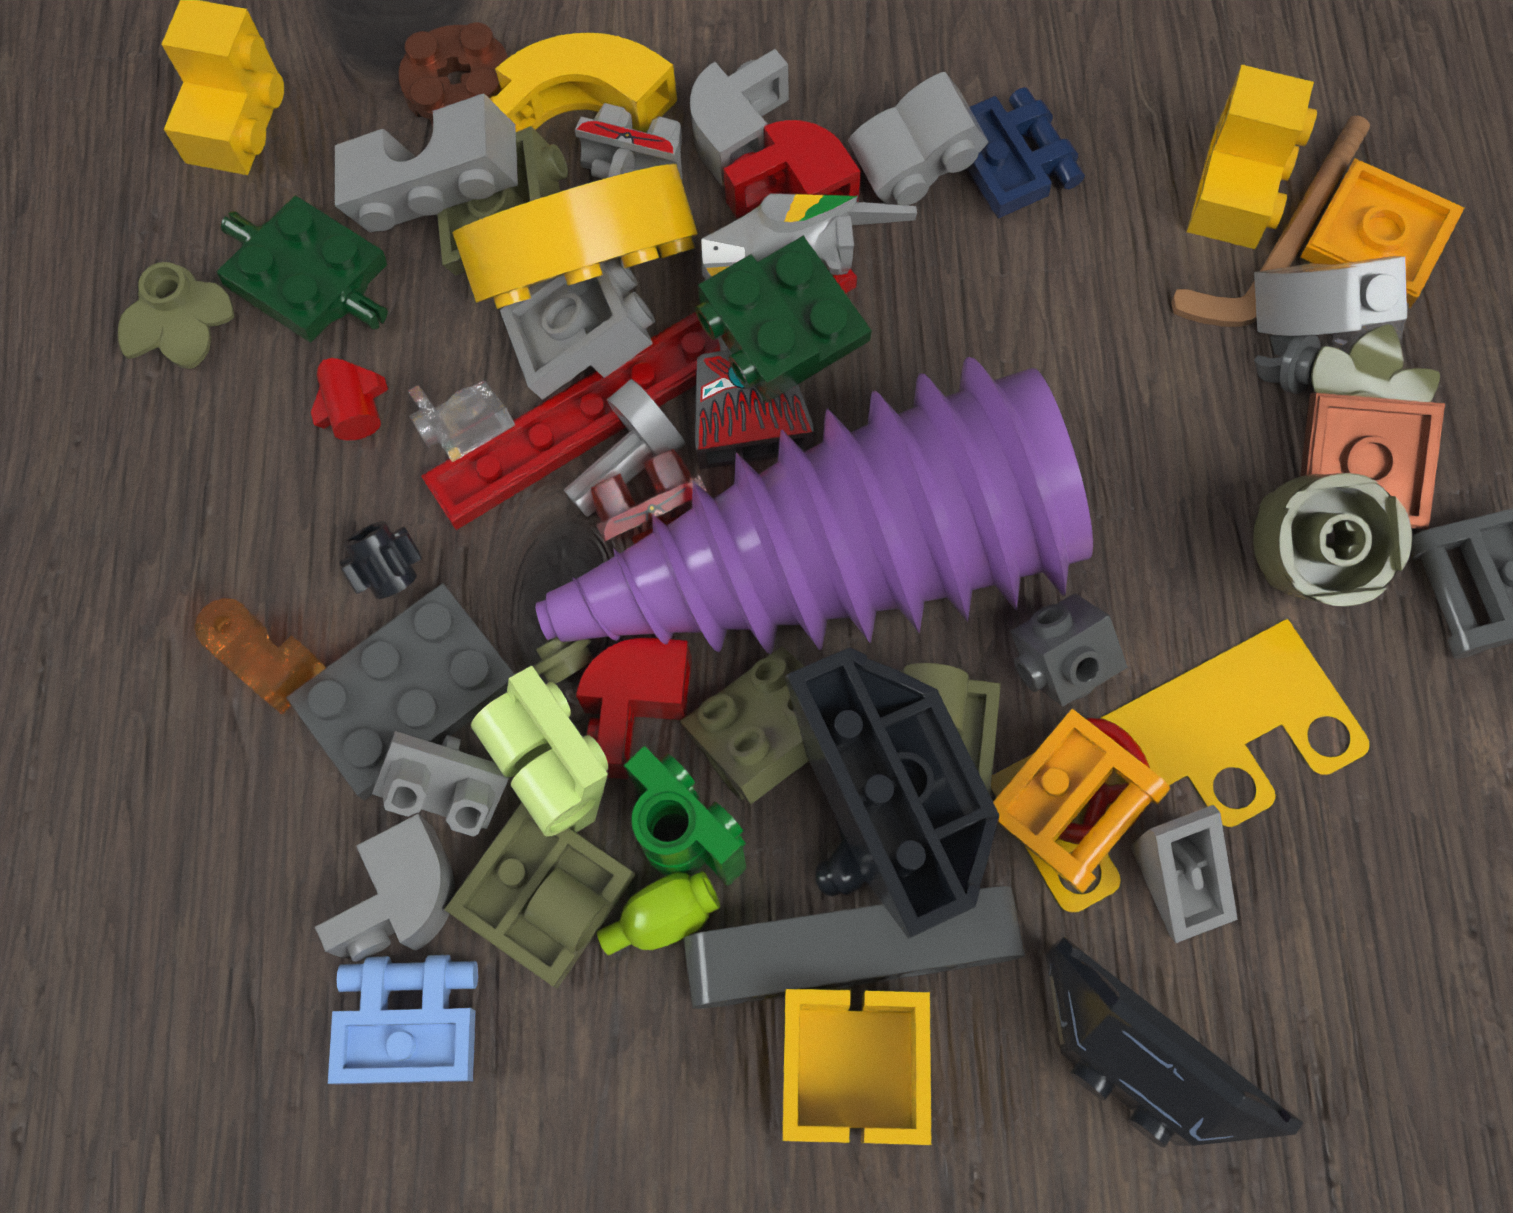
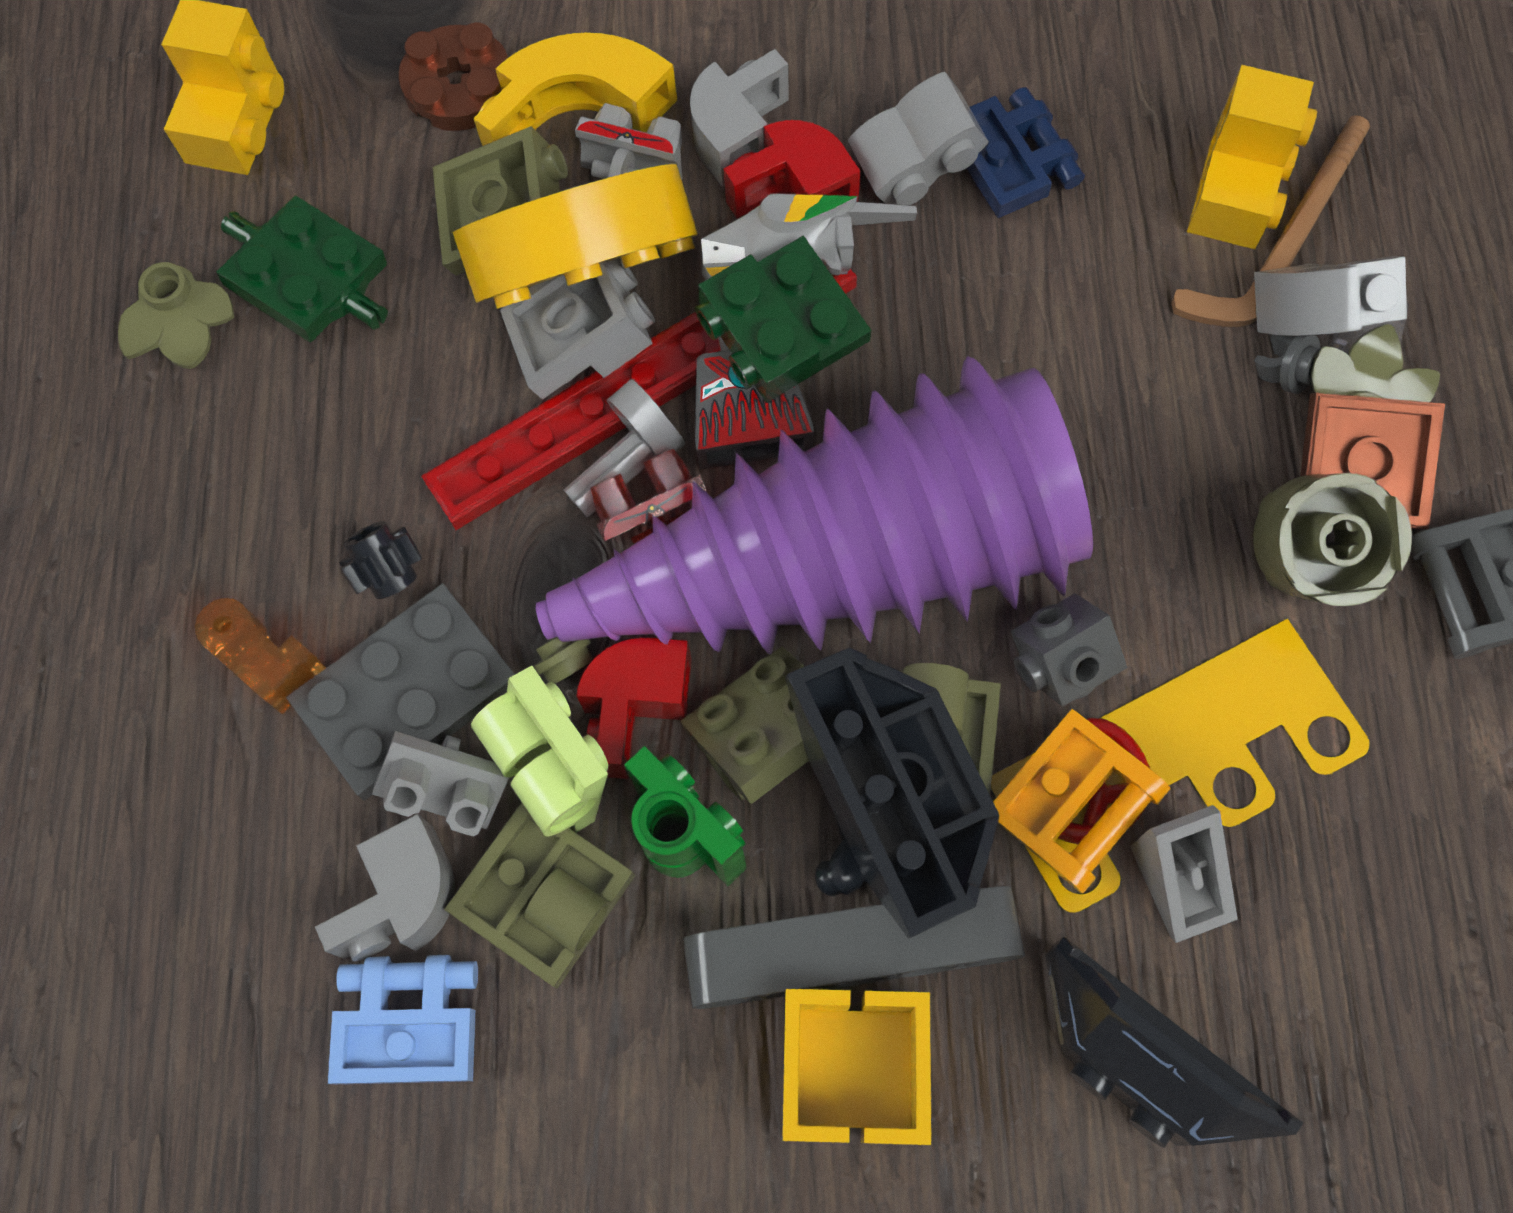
red piece [310,358,388,441] -> none
light grey arch [335,93,518,233] -> none
clear bracket [408,380,515,462] -> none
lime plant [597,871,720,956] -> none
light orange plate [1301,158,1465,308] -> none

